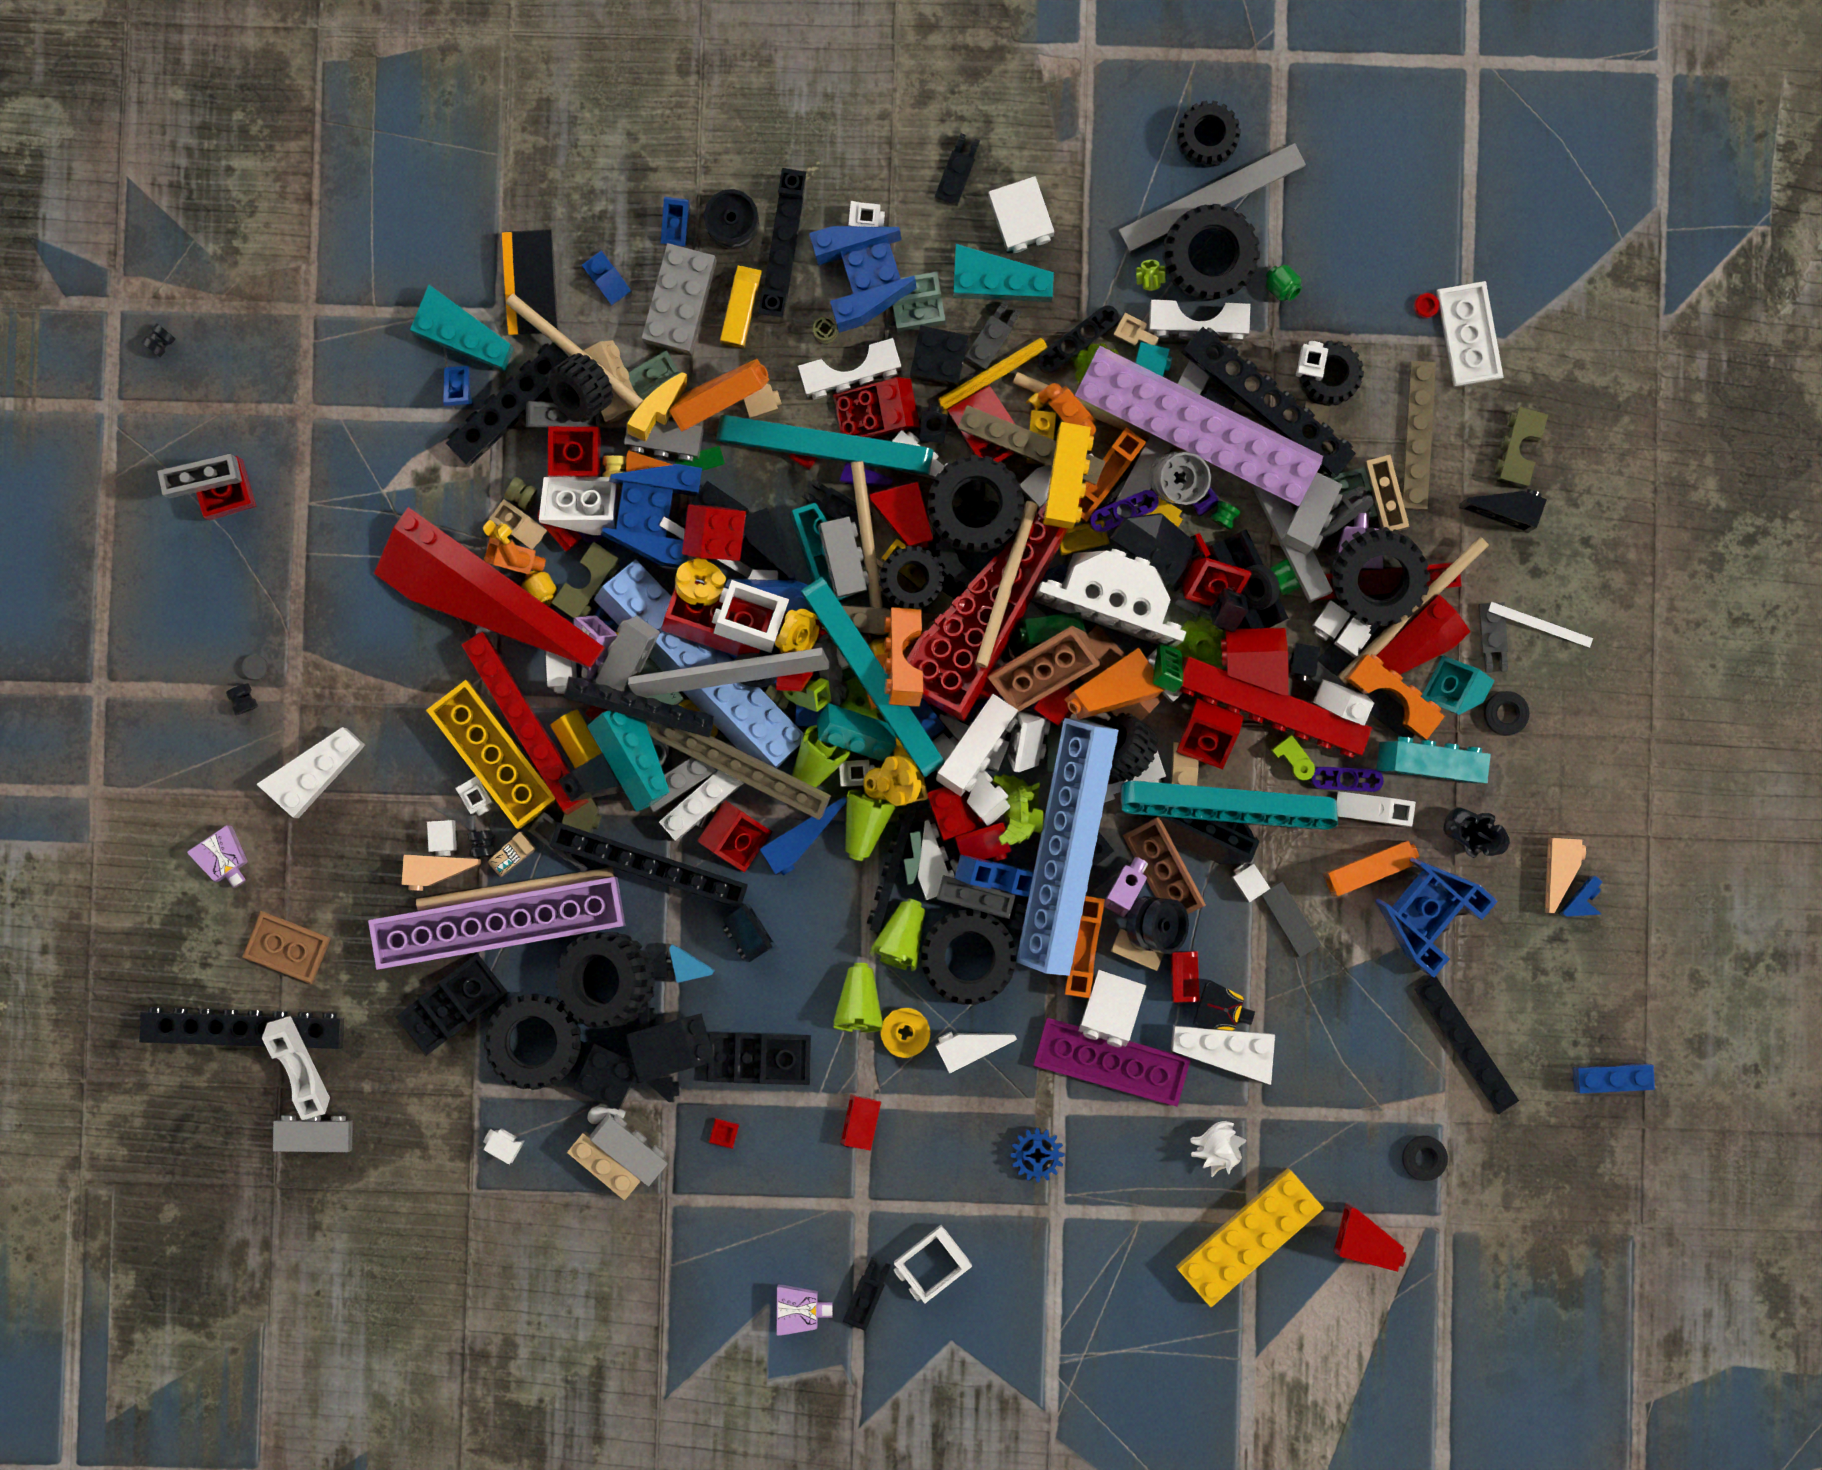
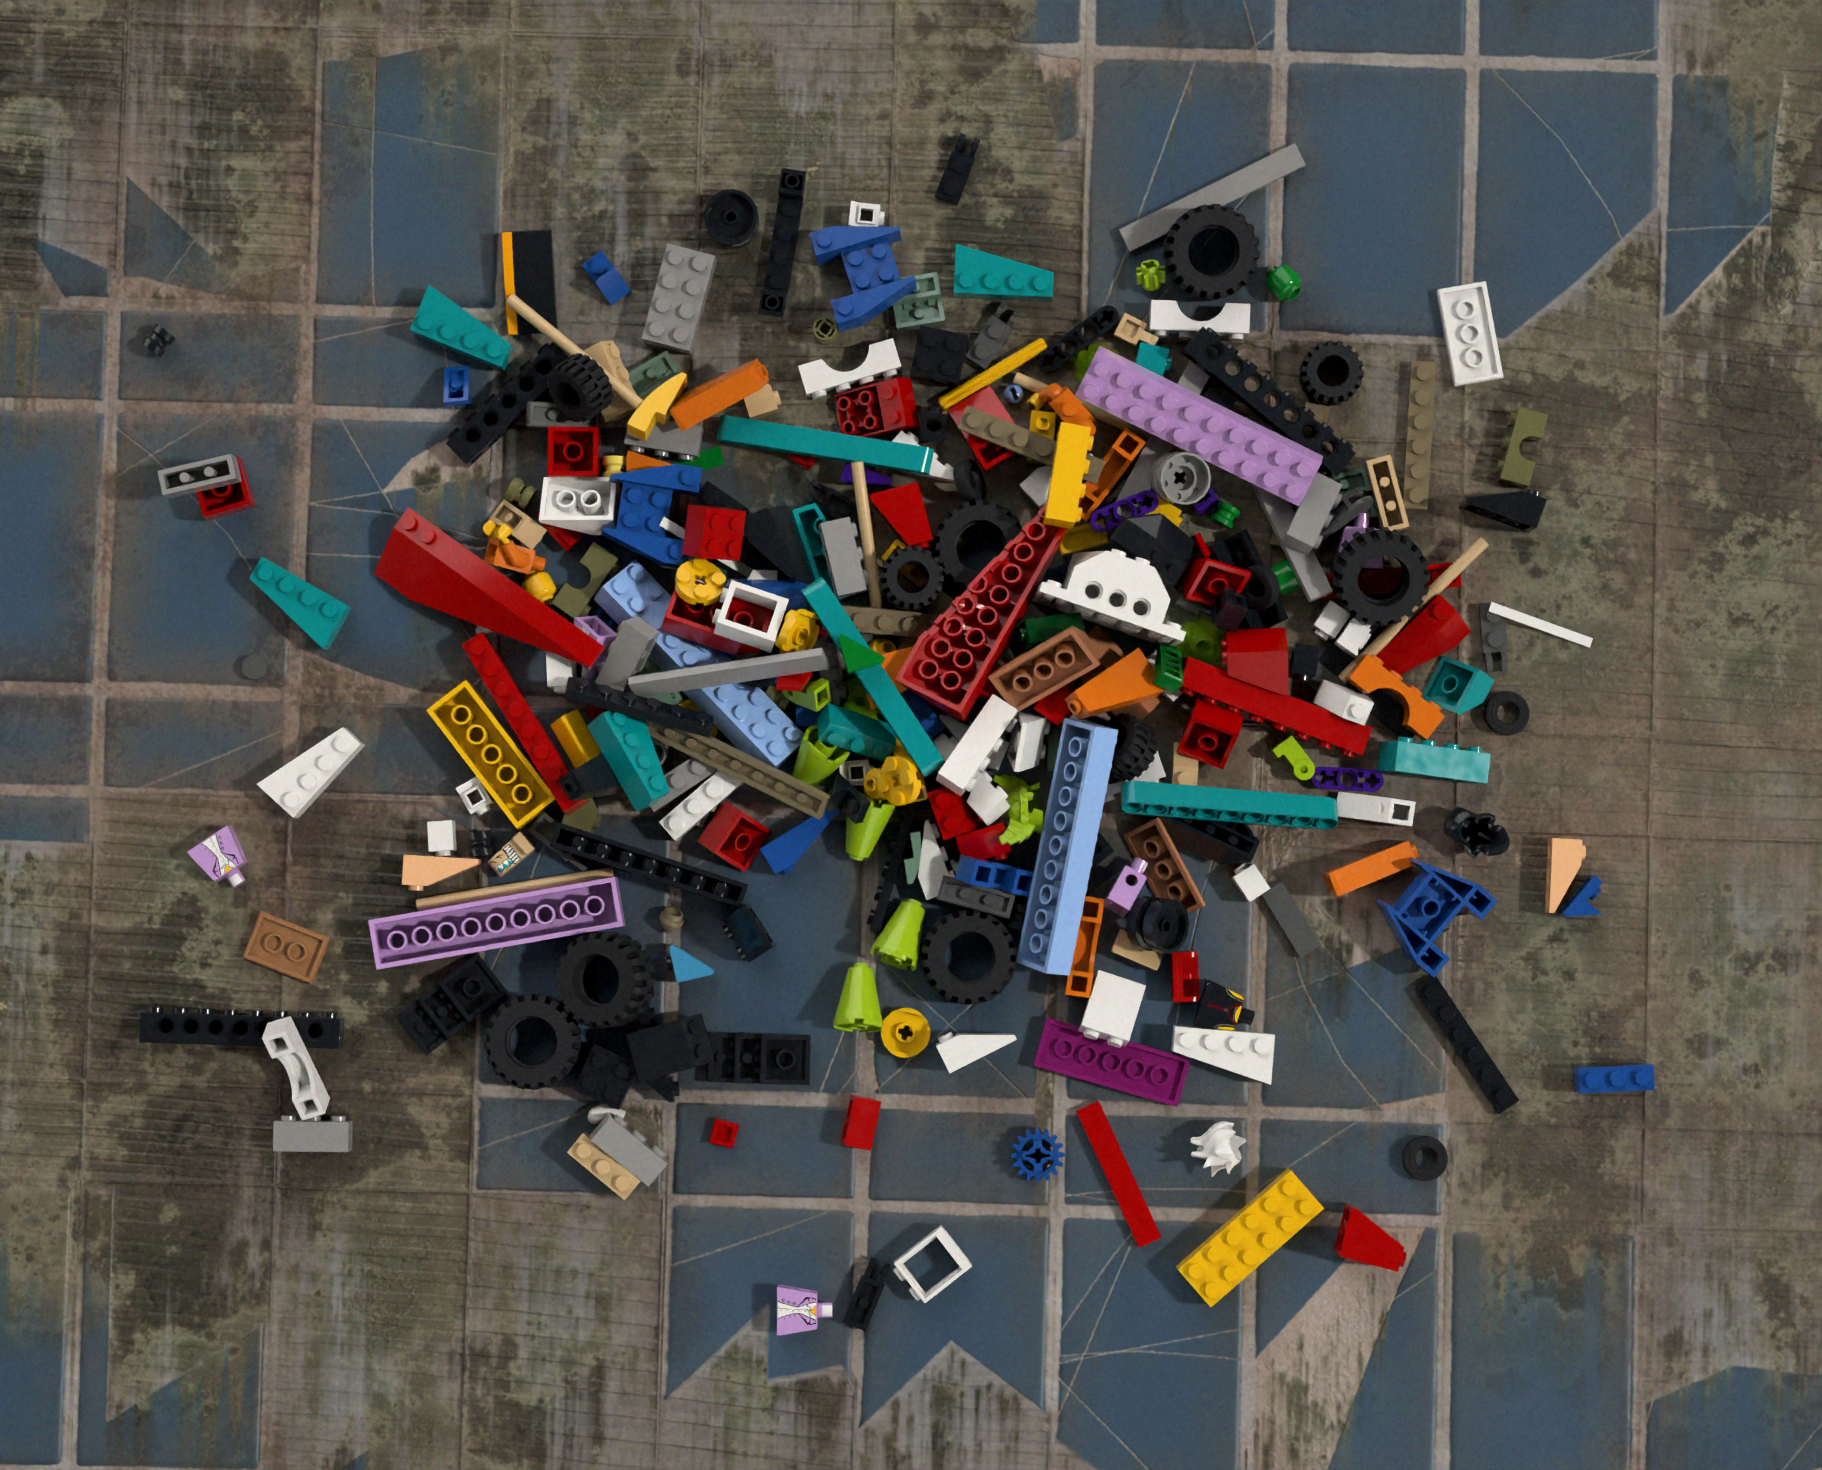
black wheel [226,683,258,715] -> none
white window [483,1129,525,1165] -> none
blue slope [661,197,690,247] -> none
yellow piece [720,265,762,349] -> none
orange arch [884,607,923,706] -> none
black tyre [928,455,1024,554] -> none
tan piece [975,501,1038,668] -> none
white brick [988,176,1054,253] -> none
black tyre [1177,100,1241,168] -> none
white window [1296,341,1328,381] -> none
red tile [1414,293,1439,319] -> none
none -> teal wedge [250,557,352,651]
none -> dark tan plate [659,907,684,933]
none -> black slope [826,773,871,824]
none -> green slope [838,634,886,674]
none -> medium blue hinge [1004,385,1024,405]
none -> red tile [1076,1101,1162,1248]

